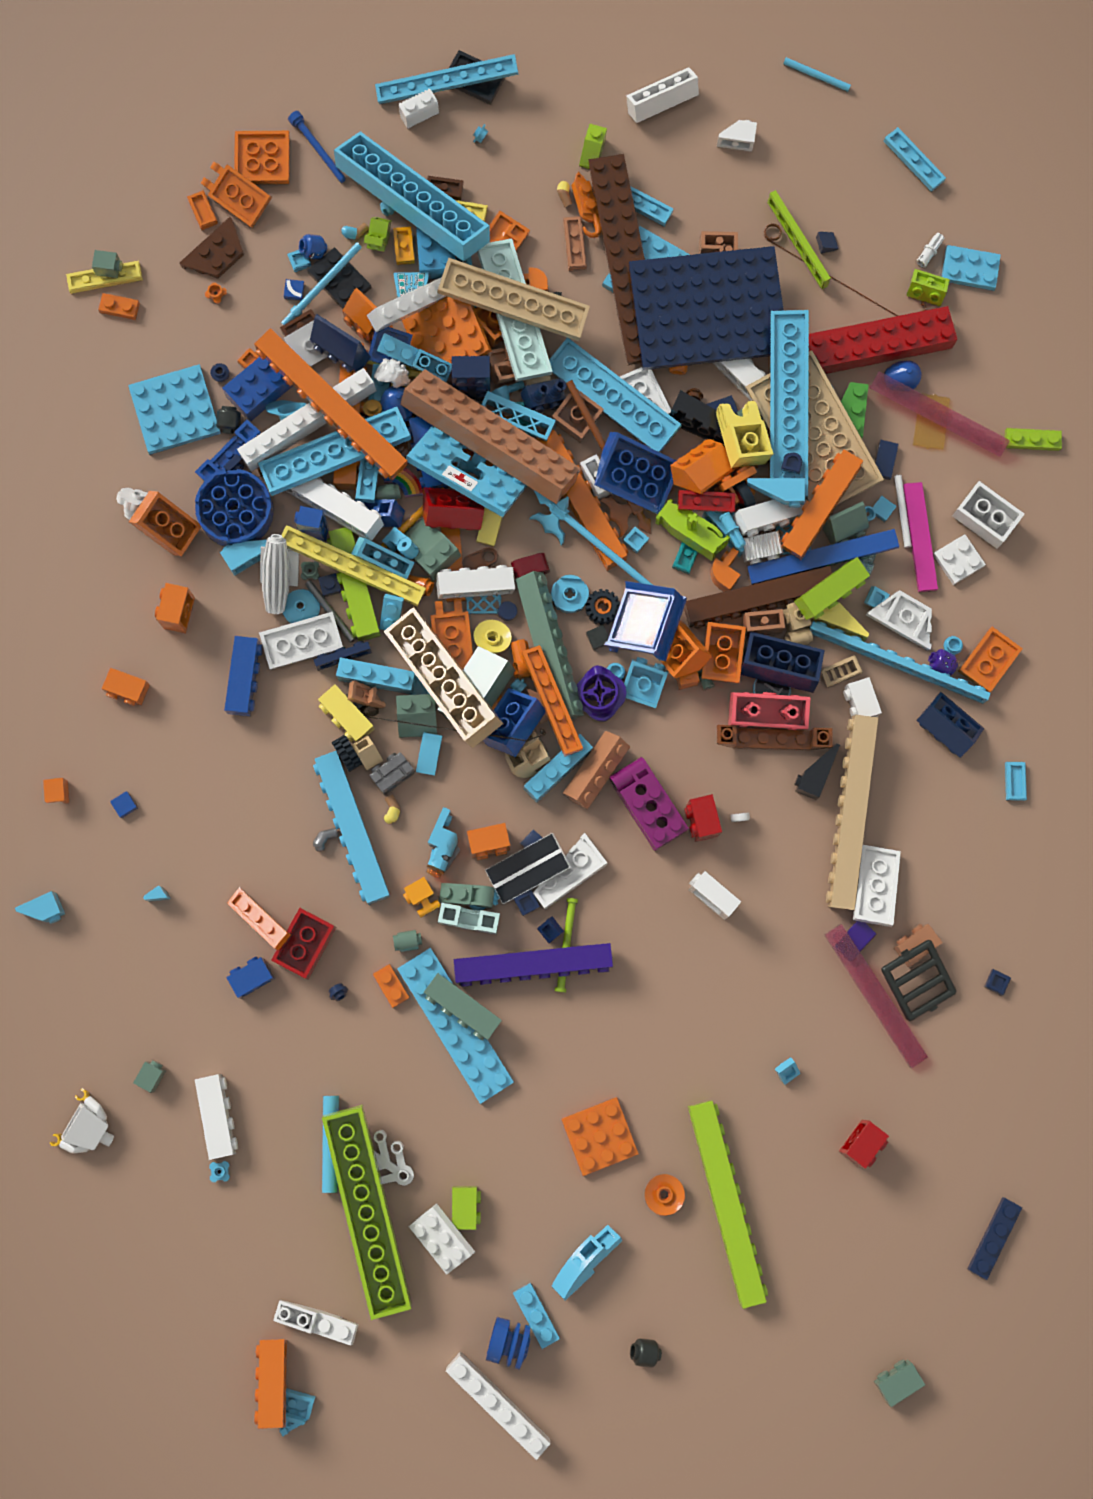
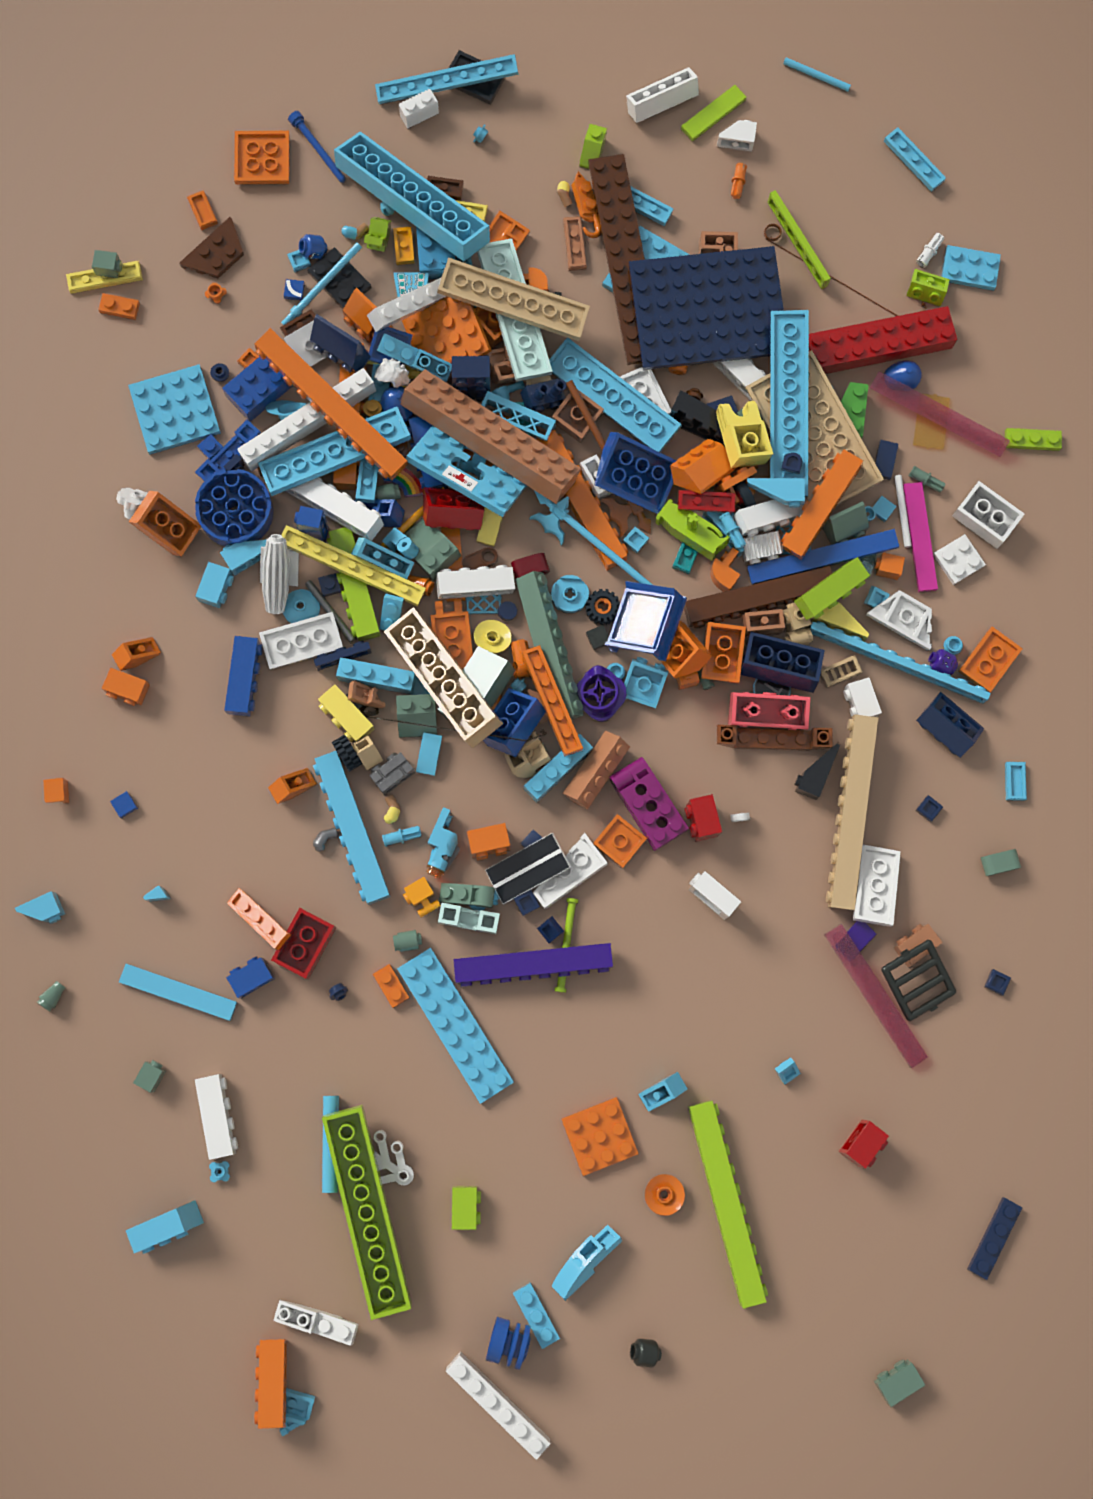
white torso [50,1089,114,1154] -> none
orange brick [155,583,195,634] -> none
orange tile [201,162,272,228] -> none
pearl dark grey head [216,406,241,434] -> none
sand green plate [301,561,320,580] -> none
white plate [408,1203,475,1275] -> none
sand green brick [424,973,502,1041] -> none
dark blue slope [816,231,839,254] -> none
none -> sand green cone [37,981,65,1012]
none -> orange slope [112,637,161,671]
none -> medium azure tile [119,964,238,1021]
none -> medium azure wedge [125,1200,204,1254]
none -> medium azure brick [195,562,234,608]
none -> blue plate [197,434,223,460]
none -> orange slope [268,768,317,804]
none -> medium azure axle [382,826,421,847]
none -> orange plate [593,814,647,869]
none -> medium azure slope [638,1072,687,1112]
none -> lime tile [681,85,746,142]
none -> orange axle [731,163,747,199]
none -> orange brick [874,552,905,580]
none -> sand green axle [908,465,945,493]
none -> dark blue tile [915,795,943,822]
none -> sand green beam [981,849,1022,876]

